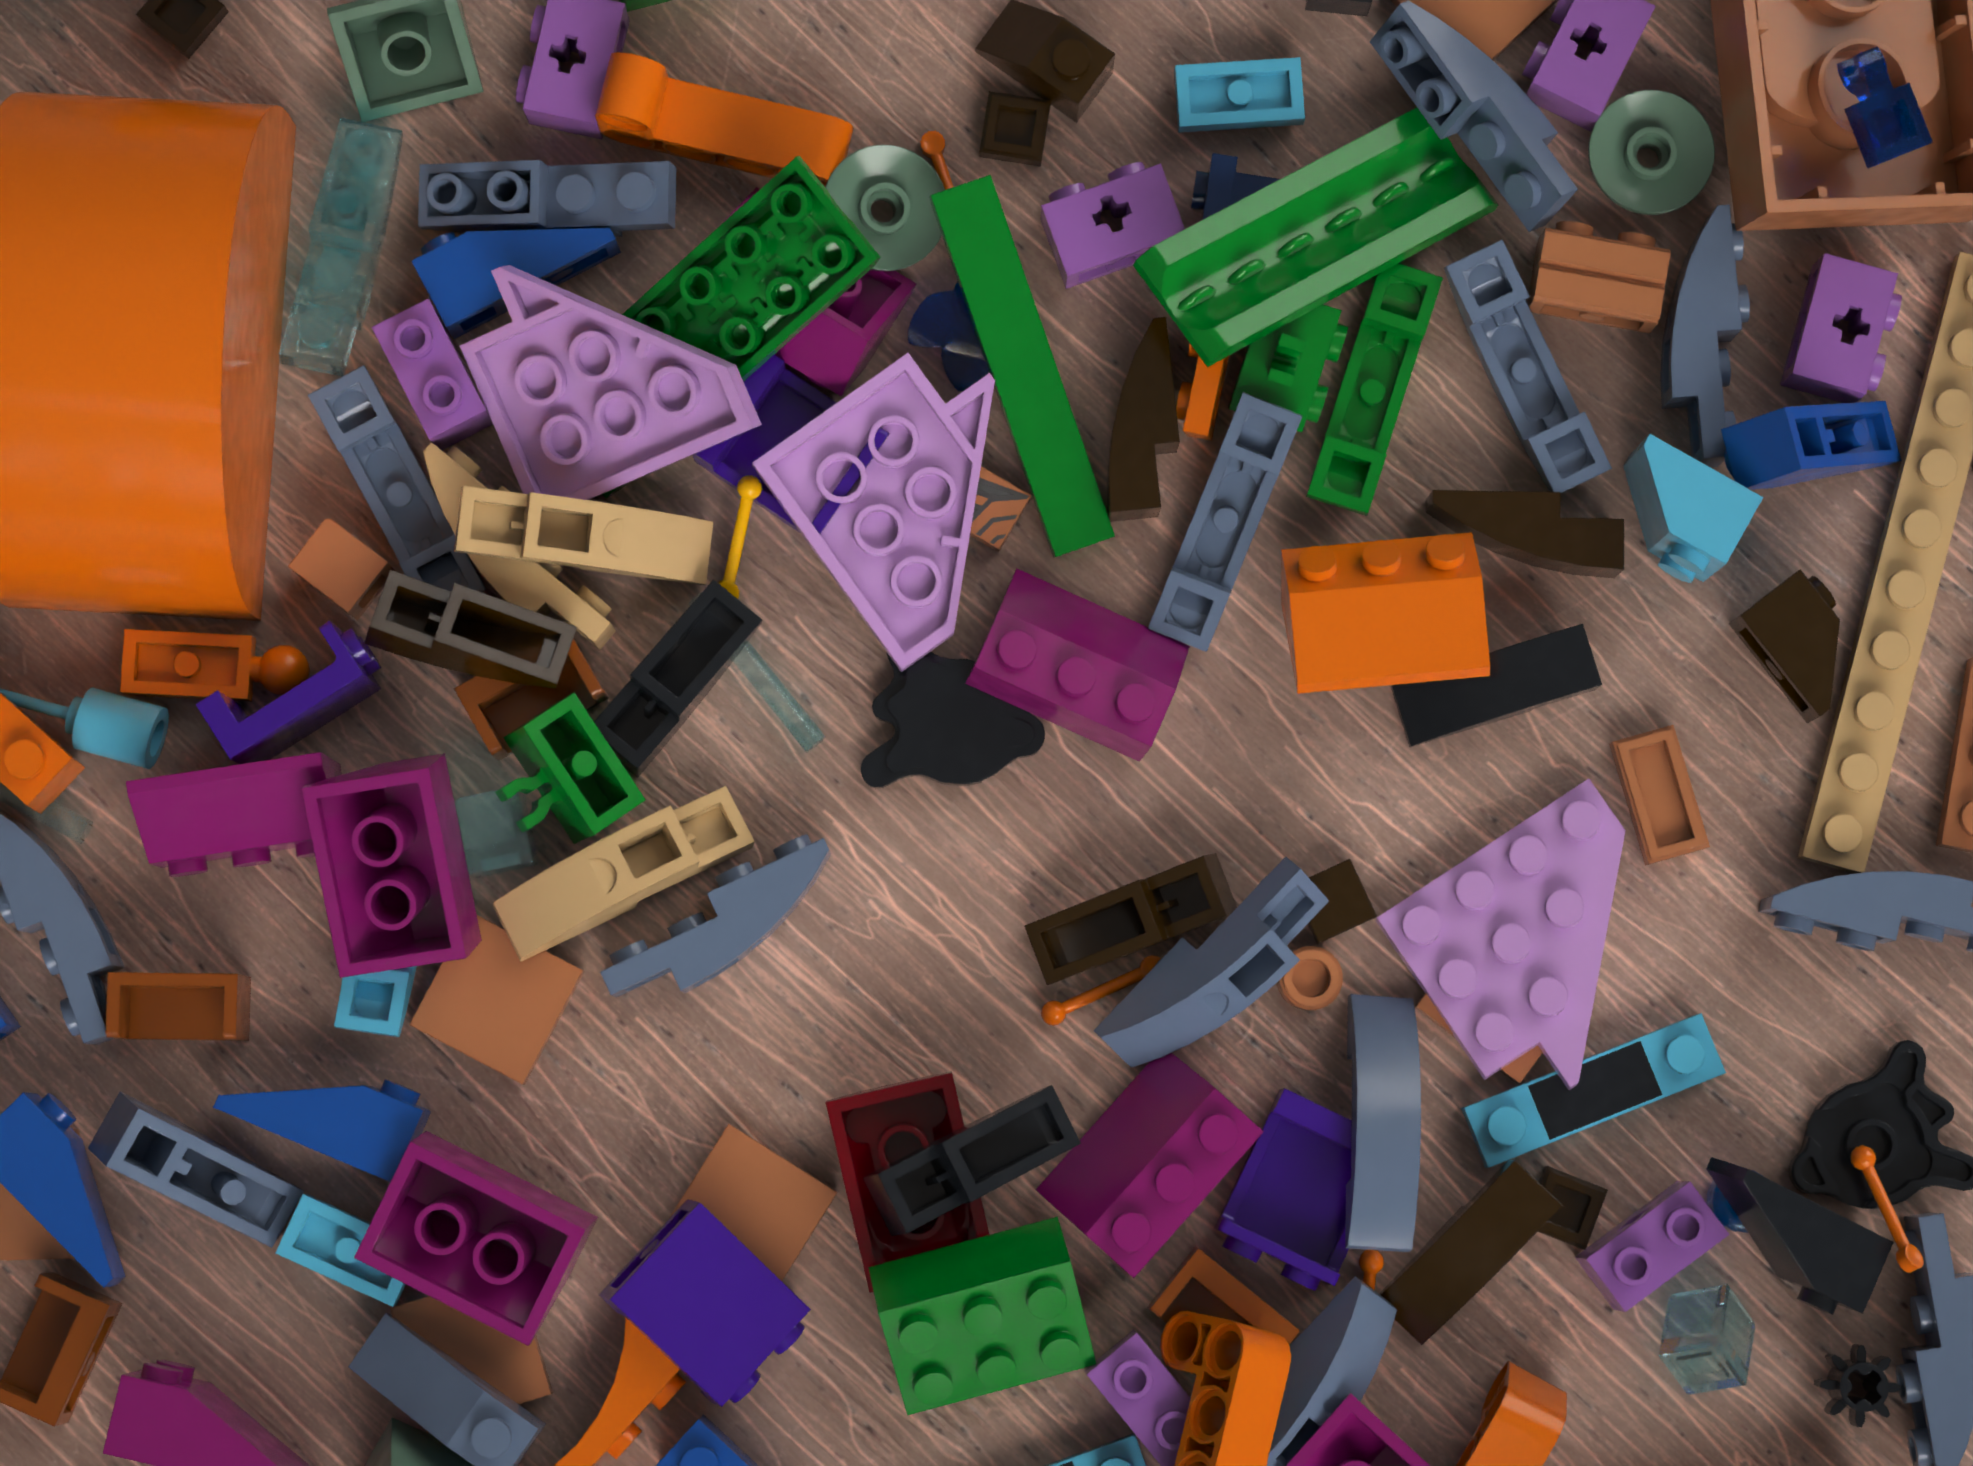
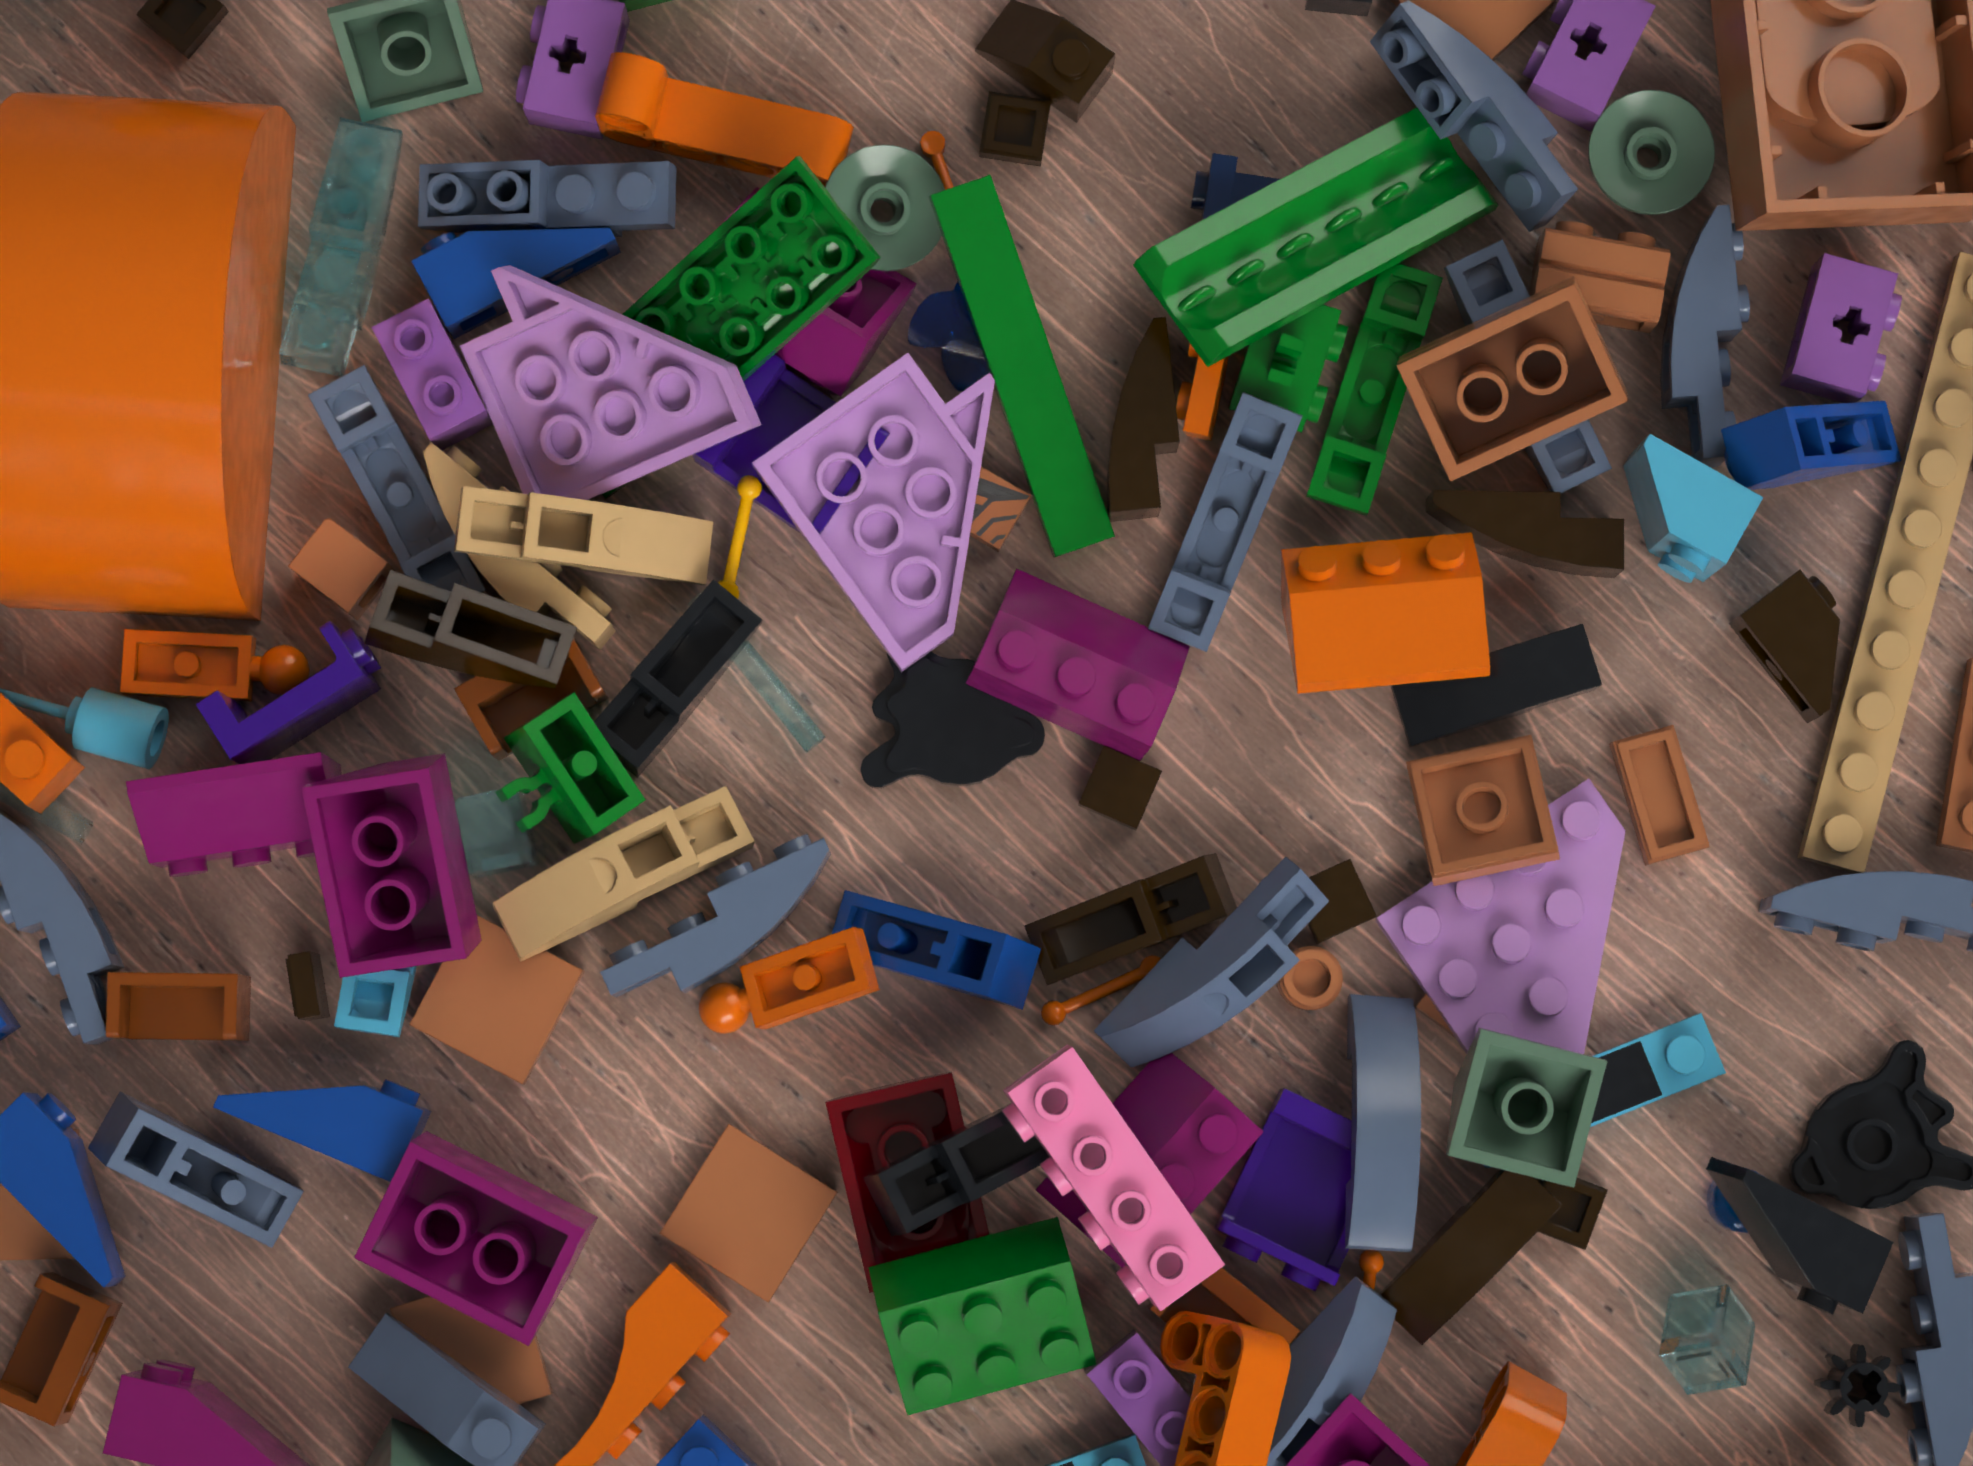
medium azure plate [275,1194,406,1307] -> none
dark purple panel [599,1199,811,1407] -> none
medium lavender brick [1040,162,1185,289] -> none
medium azure plate [1174,57,1305,133] -> none
medium lavender brick [1575,1181,1730,1312] -> none
clear blue plate [1837,46,1933,169] -> none
orange hinge [1850,1145,1924,1273] -> none
none -> dark brown tile [285,951,330,1021]
none -> orange plate [699,927,880,1034]
none -> blue slope [832,890,1041,1010]
none -> bright pink brick [1002,1045,1225,1311]
none -> dark brown tile [1078,746,1162,831]
none -> nougat brick [1396,276,1628,482]
none -> nougat tile [1406,735,1560,886]
none -> sand green slope [1446,1028,1607,1188]

